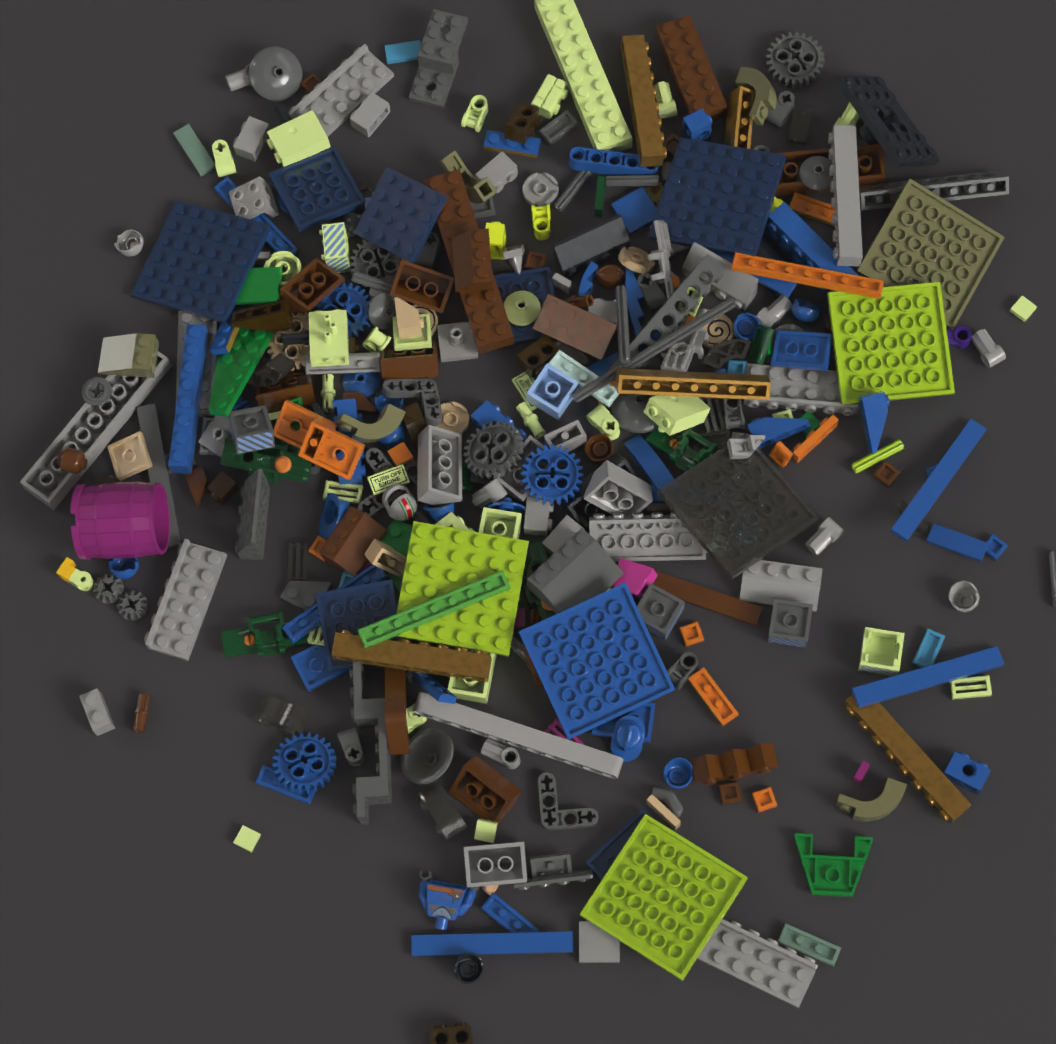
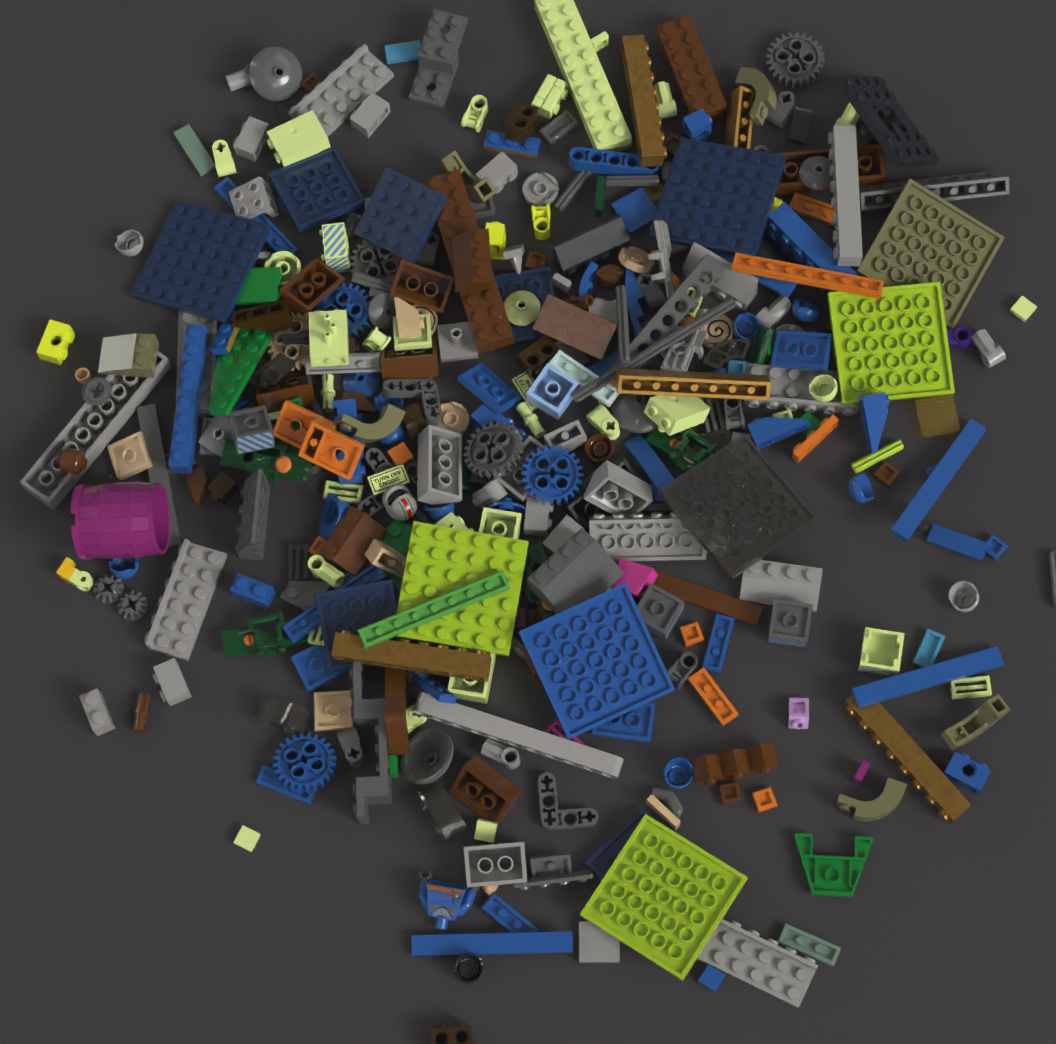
blue piece [611,715,645,762] -> none
light grey slope [727,435,765,459] -> none
orange tile [769,441,793,468] -> none
light grey piece [805,517,844,556] -> none
none -> neon yellow brick [36,320,75,365]
none -> light nougat hinge [75,367,91,384]
none -> light grey brick [152,658,192,706]
none -> blue brick [230,573,276,610]
none -> yellowish green piece [308,555,346,589]
none -> tan tile [314,690,354,732]
none -> green tile [389,755,399,779]
none -> blue tile [457,362,522,415]
none -> yellowish green tile [590,31,609,52]
none -> blue tile [698,964,726,993]
none -> blue tile [702,613,735,674]
none -> lavender bracket [788,698,809,729]
none -> yellowish green hair [809,374,838,403]
none -> blue hair [848,473,874,503]
none -> clear yellow tile [915,395,960,437]
none -> olive arch [940,694,1011,750]

